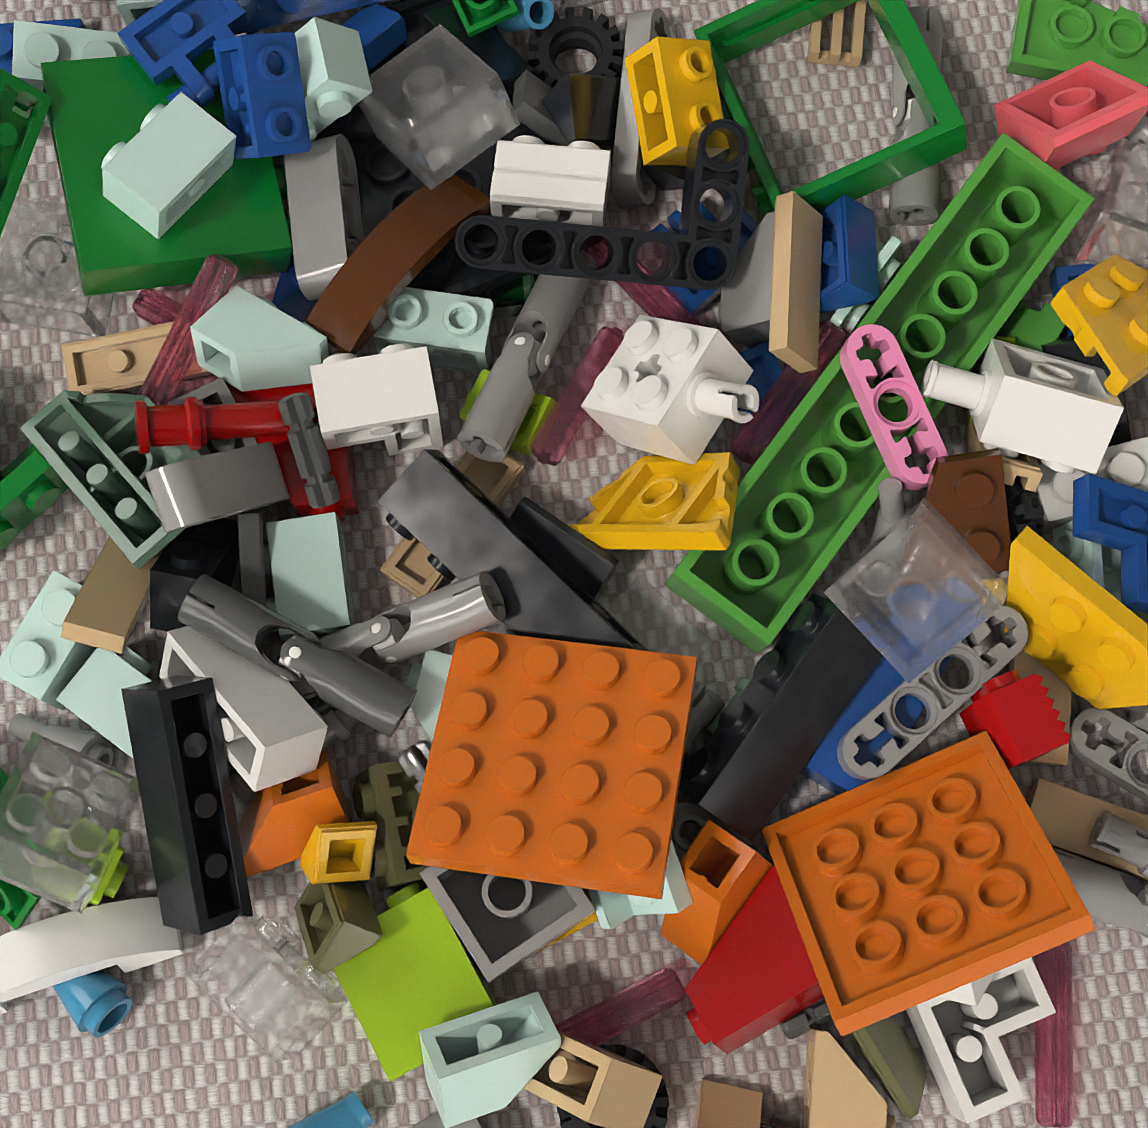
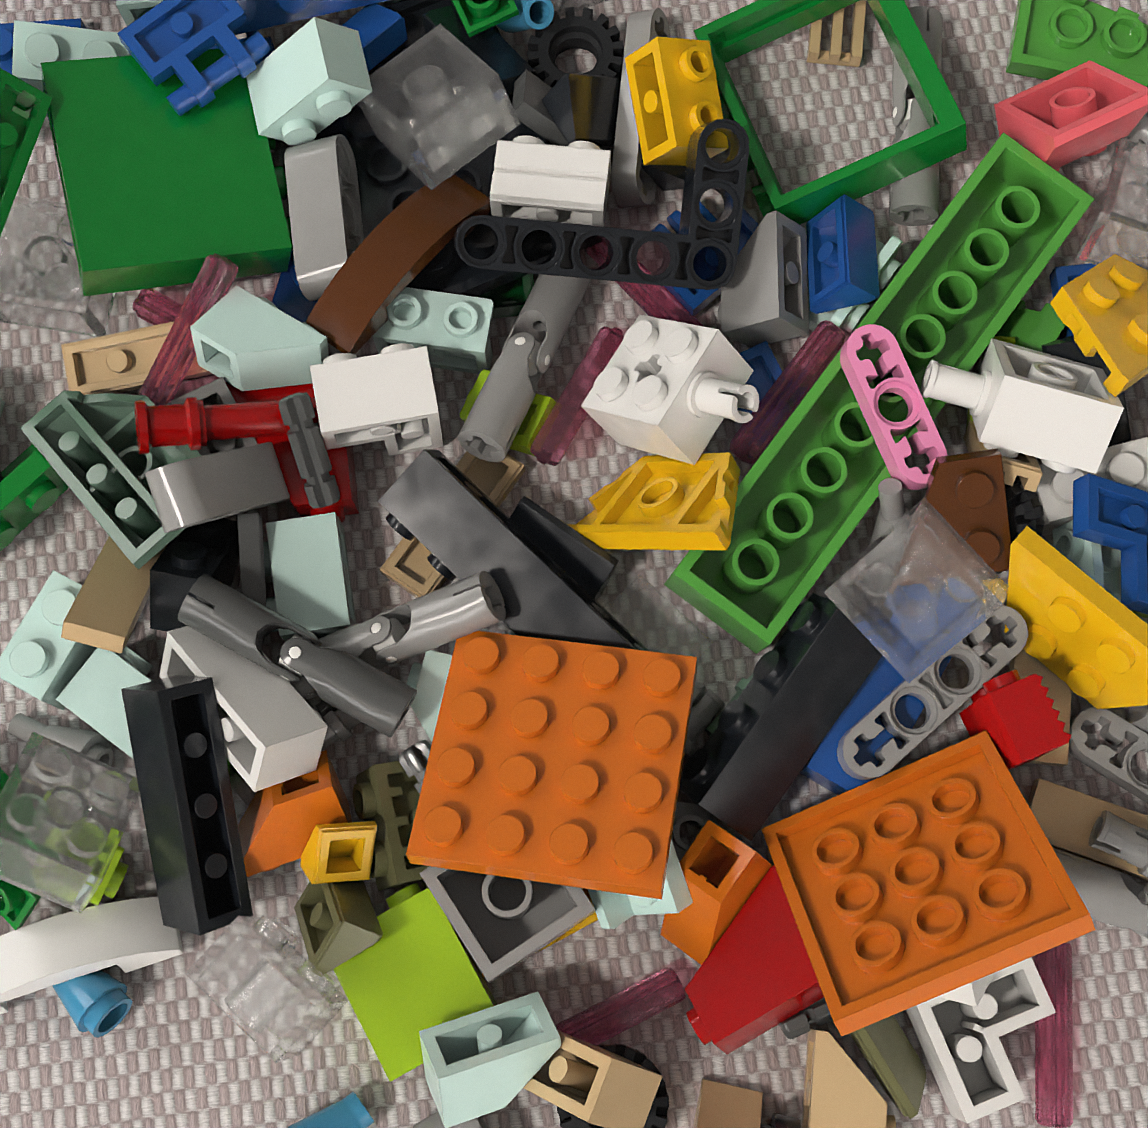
light aqua brick [101,92,236,239] -> none
blue bracket [213,32,311,159] -> none
tan tile [769,191,823,373] -> none

